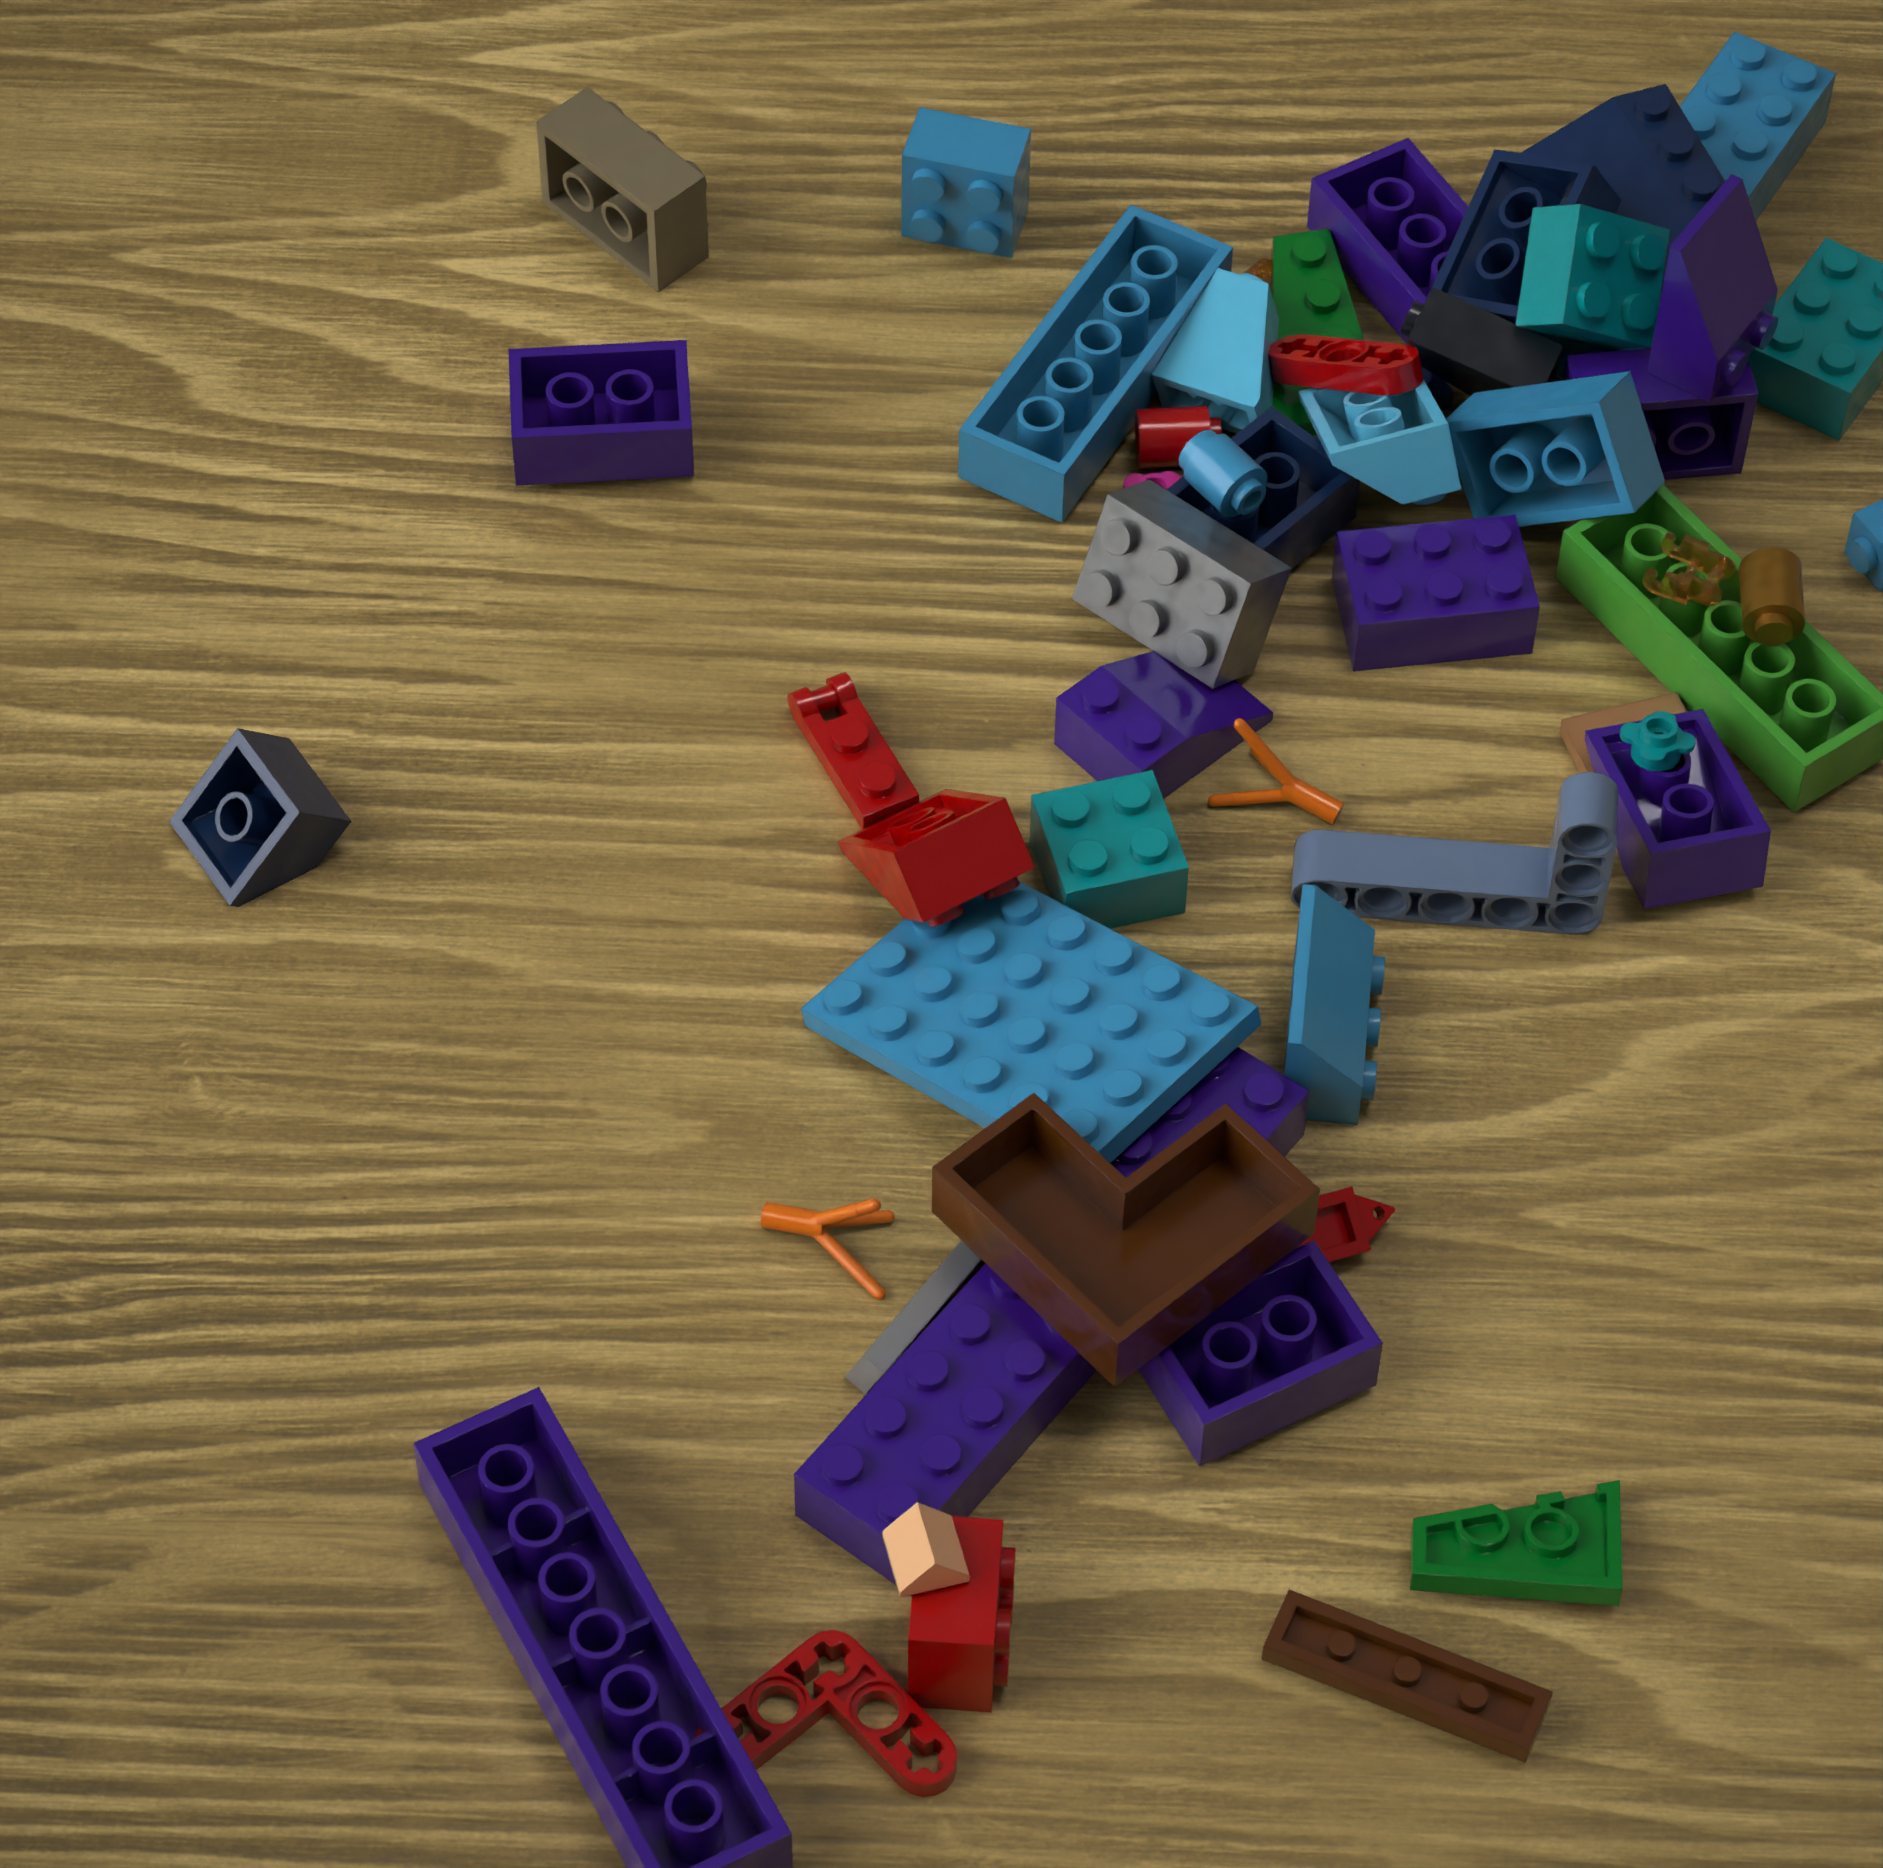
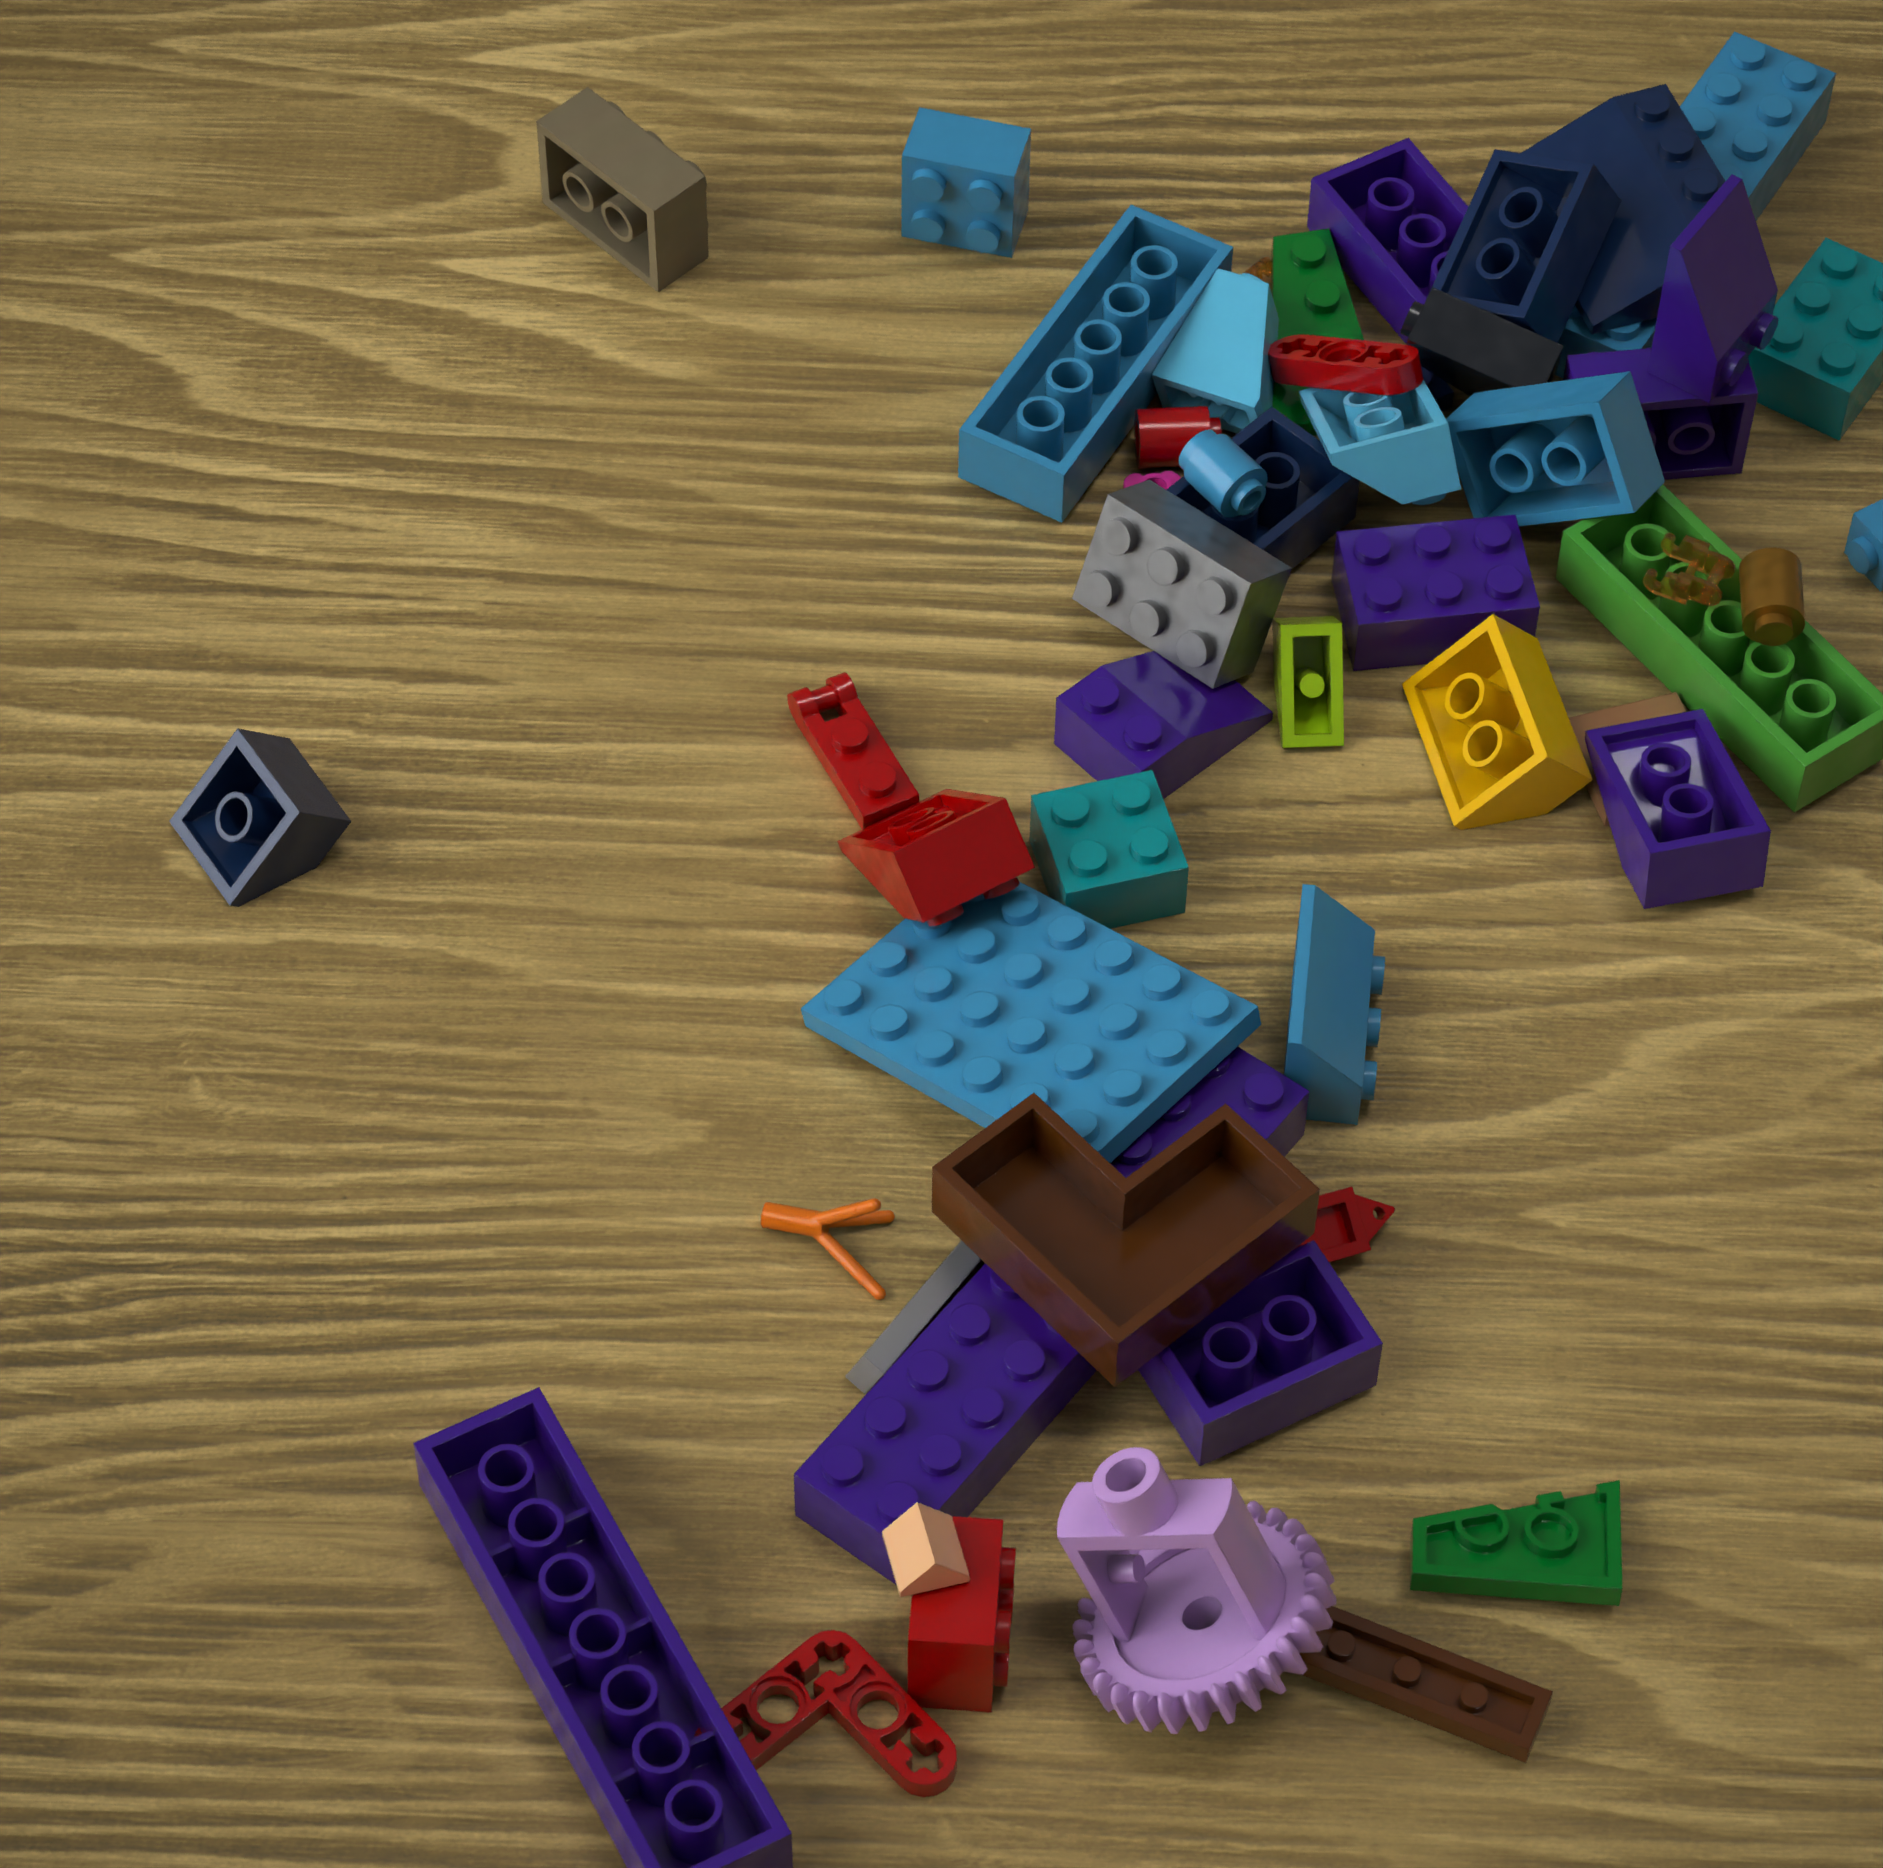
dark purple brick [508,340,694,486] -> none
orange plant [1208,718,1344,825] -> none
sand blue beam [1291,772,1618,935] -> none
teal brick [1515,204,1670,350] -> none
teal plate [1620,711,1696,771] -> none
none -> lavender piece [1057,1447,1336,1734]
none -> lime slope [1272,616,1344,748]
none -> yellow slope [1402,614,1593,830]

